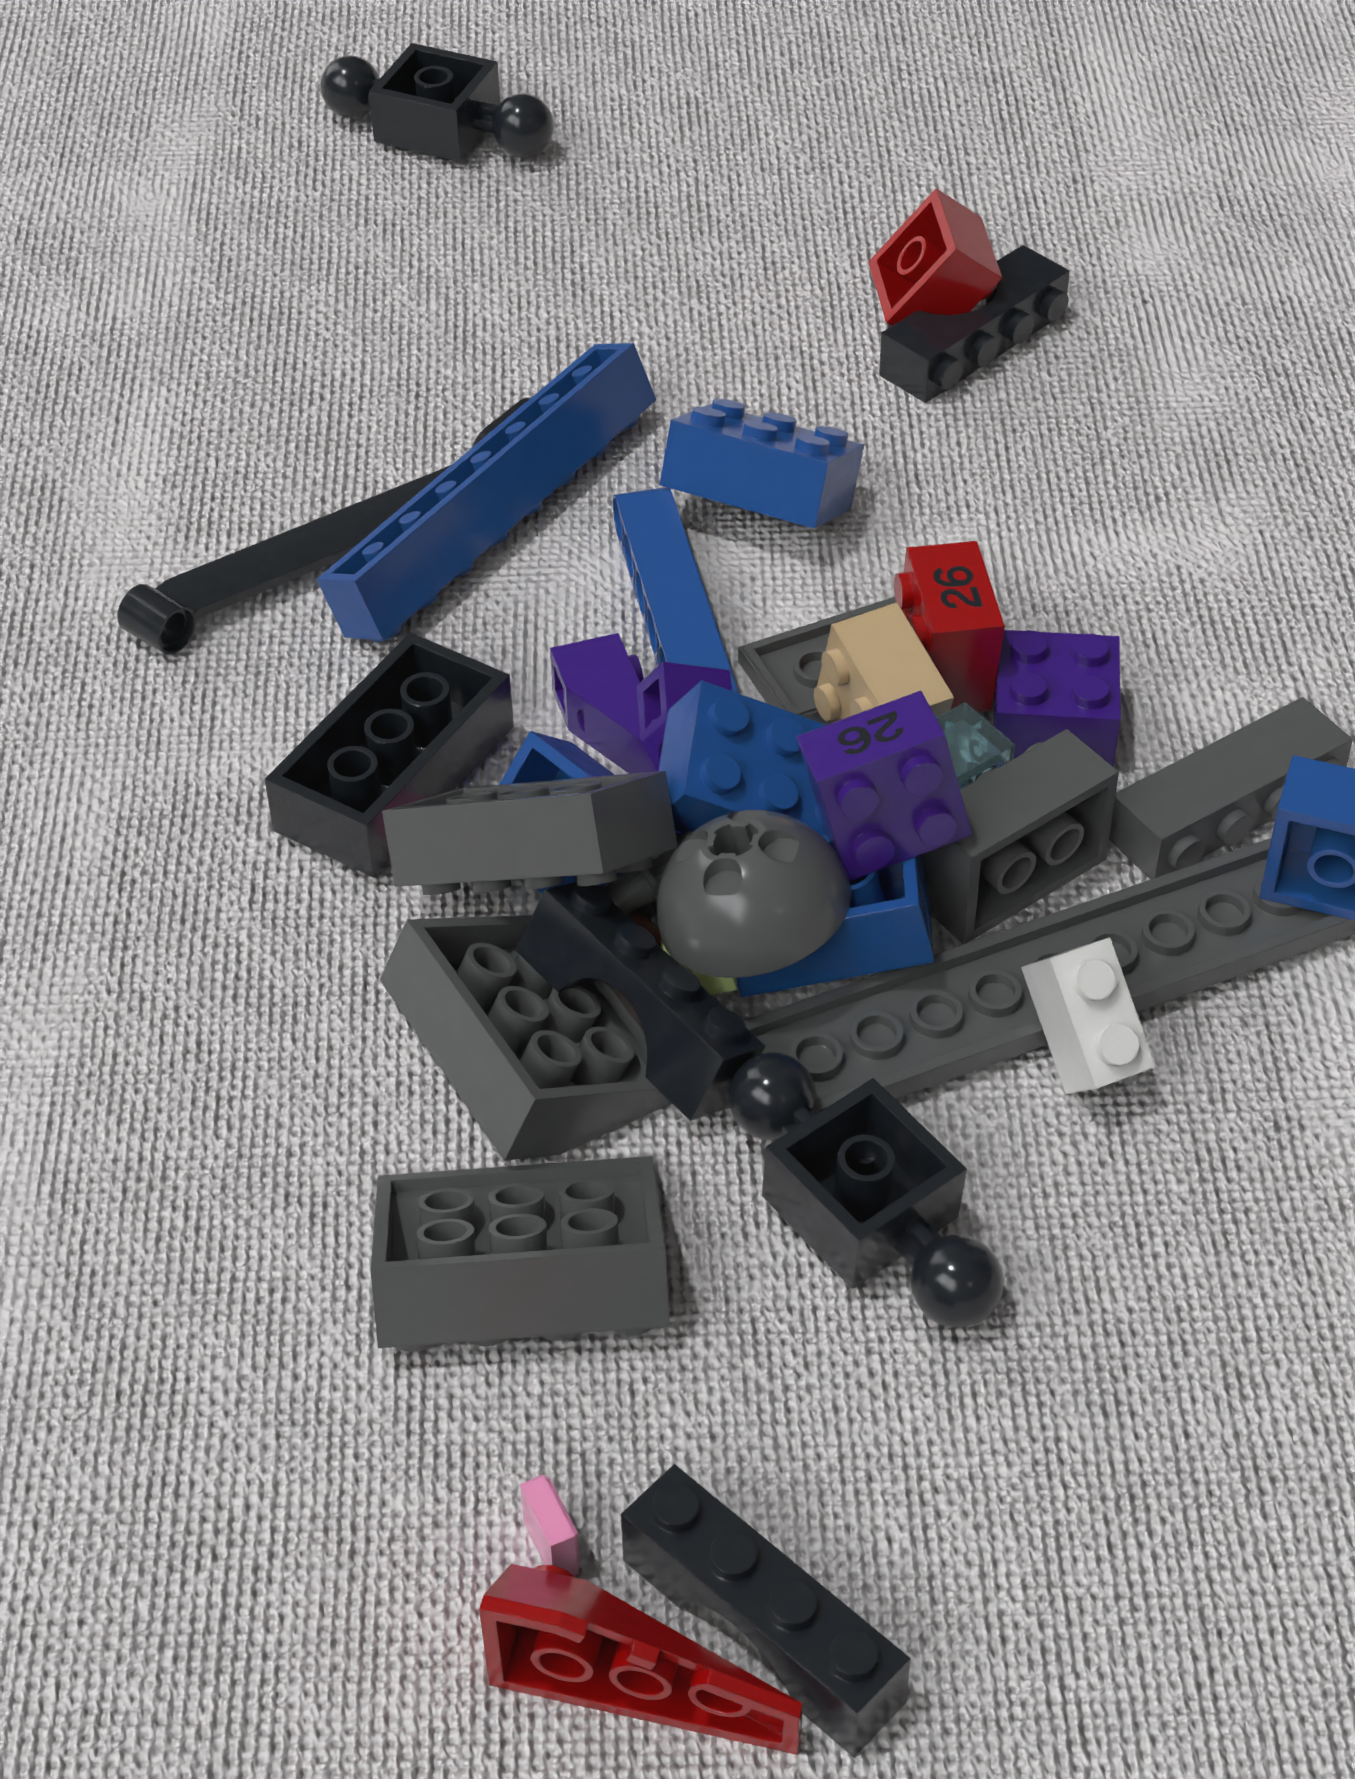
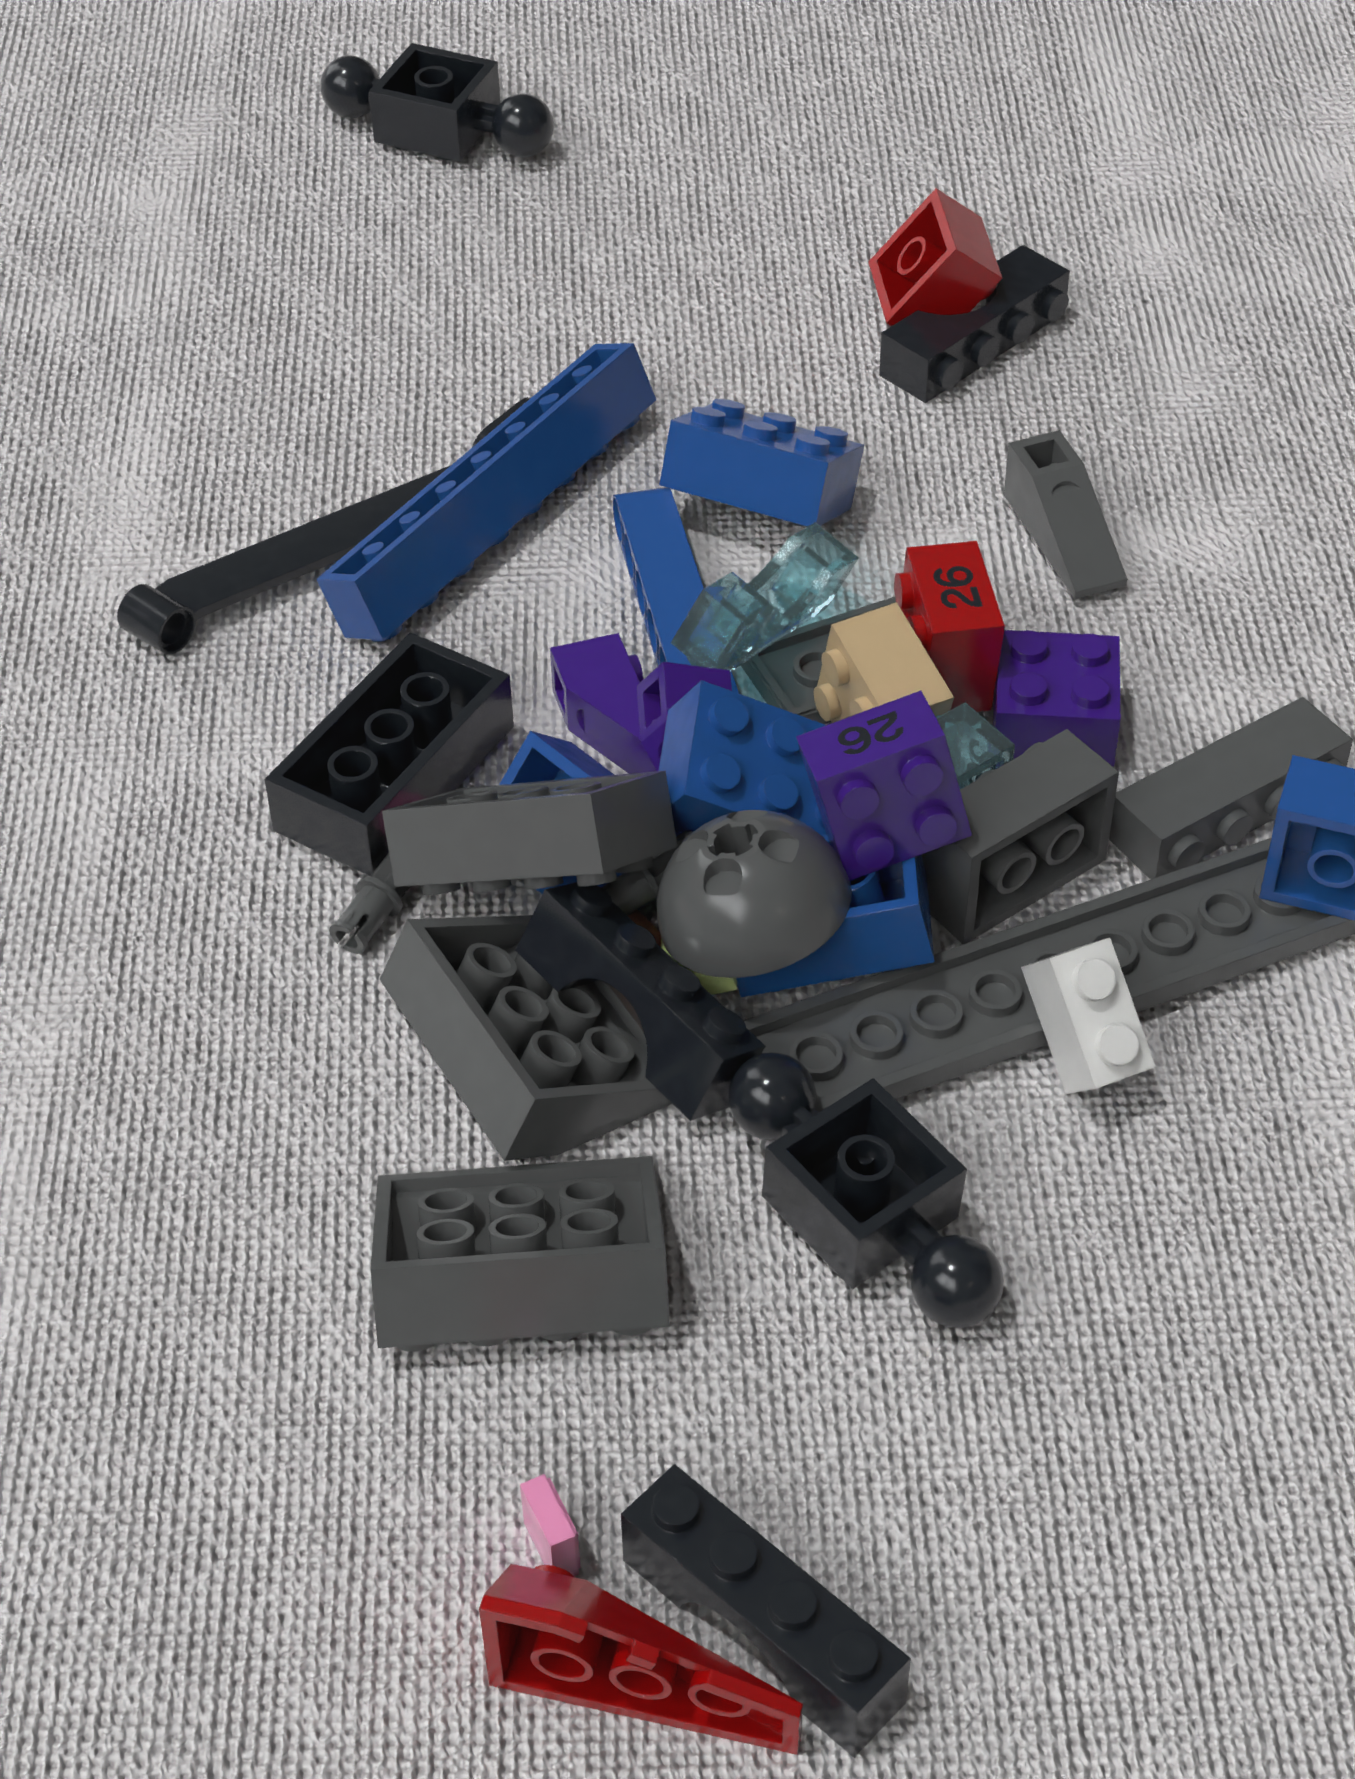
none -> dark grey axle [329,853,411,954]
none -> clear light blue arch [671,522,859,672]
none -> dark grey slope [1004,430,1128,599]

